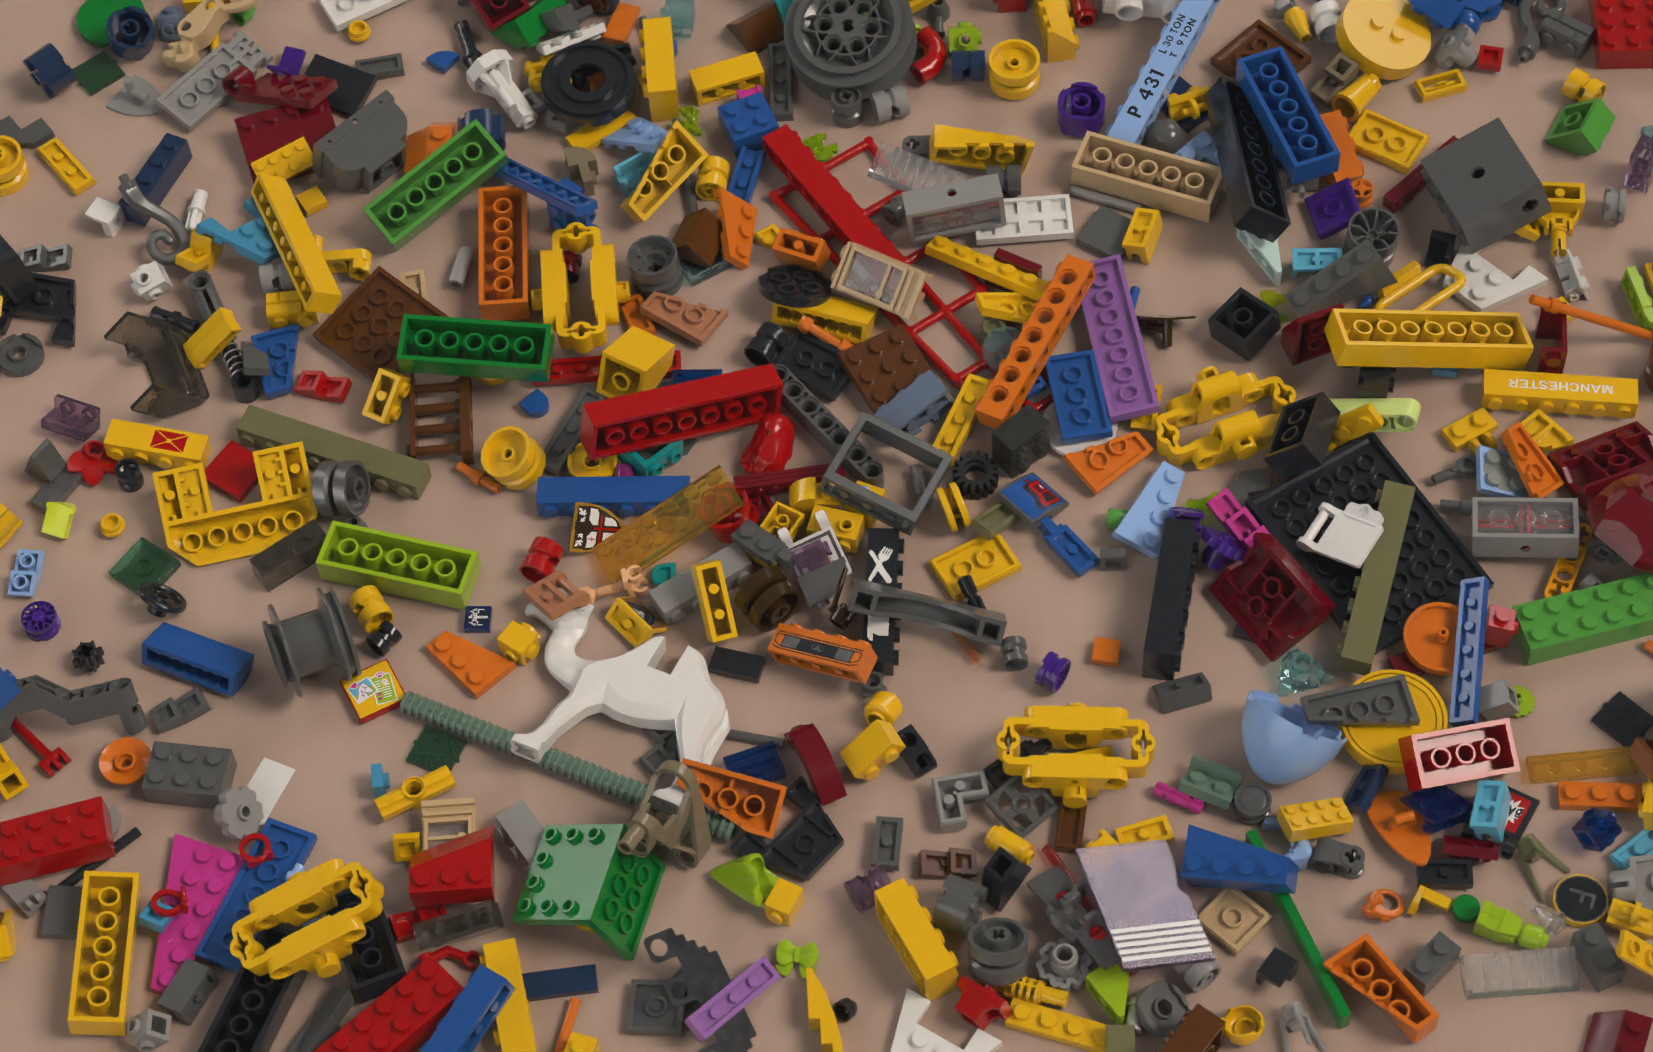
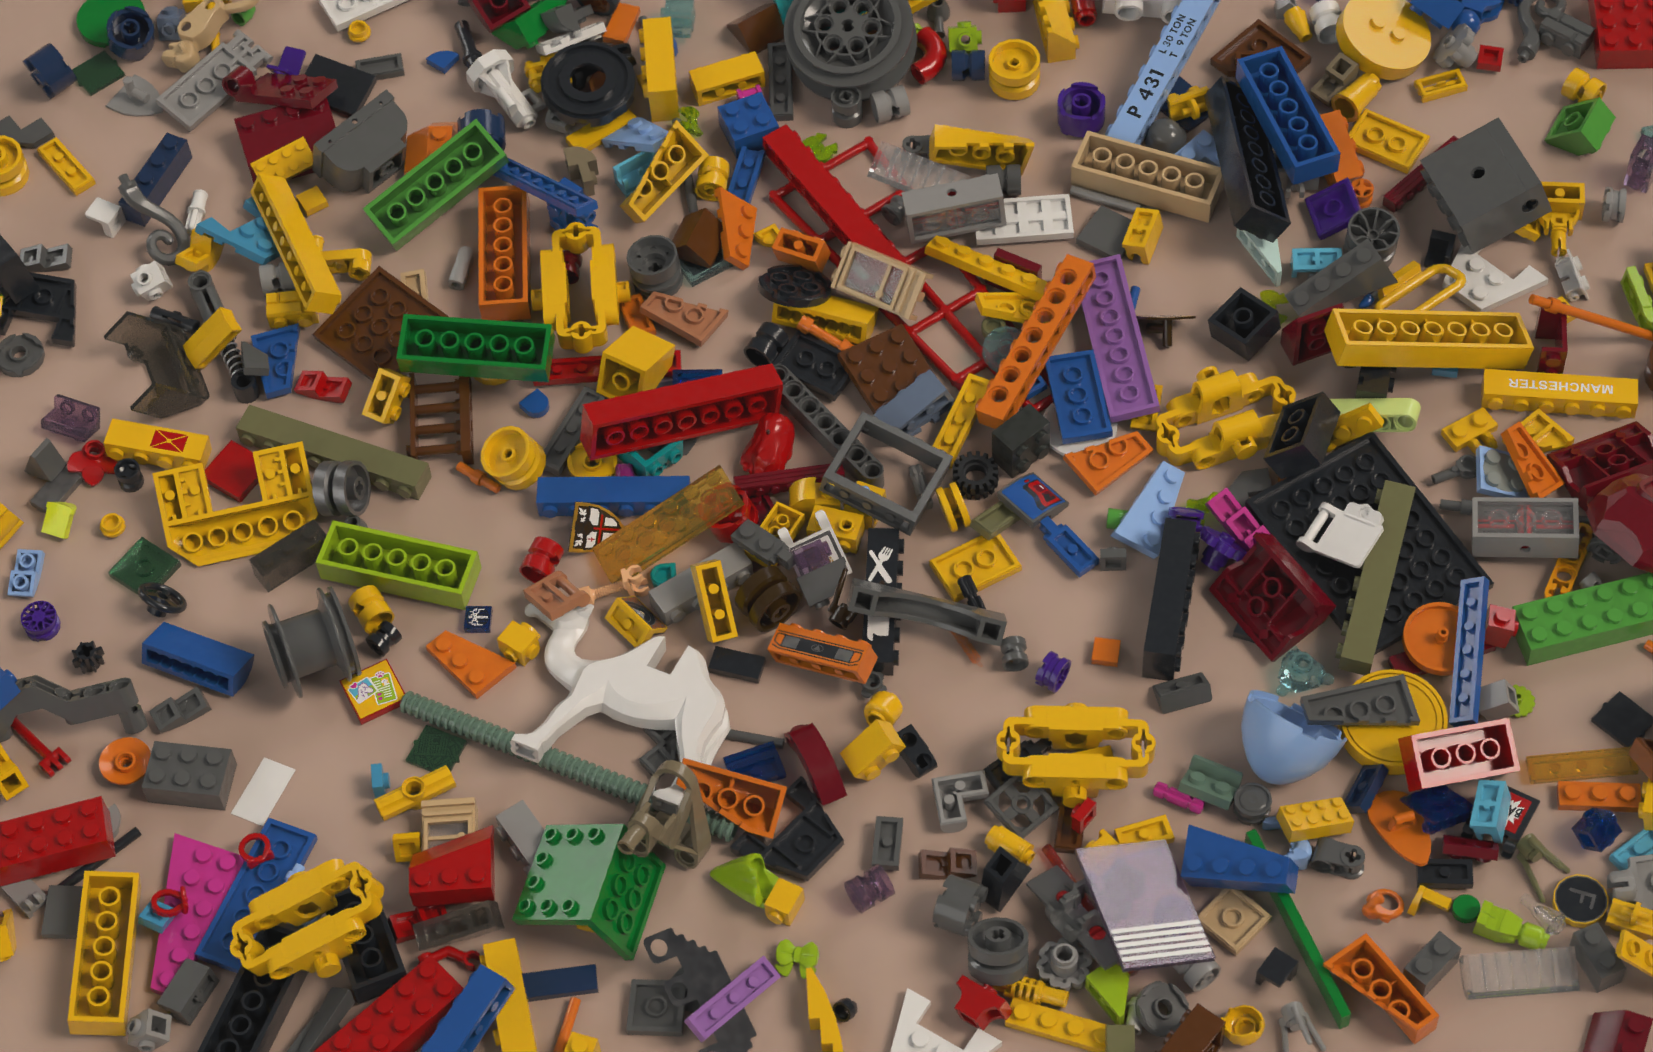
light grey plant [213,786,264,840] -> none
yellow brick [874,877,959,1002] -> none
none -> red plate [1070,797,1097,834]

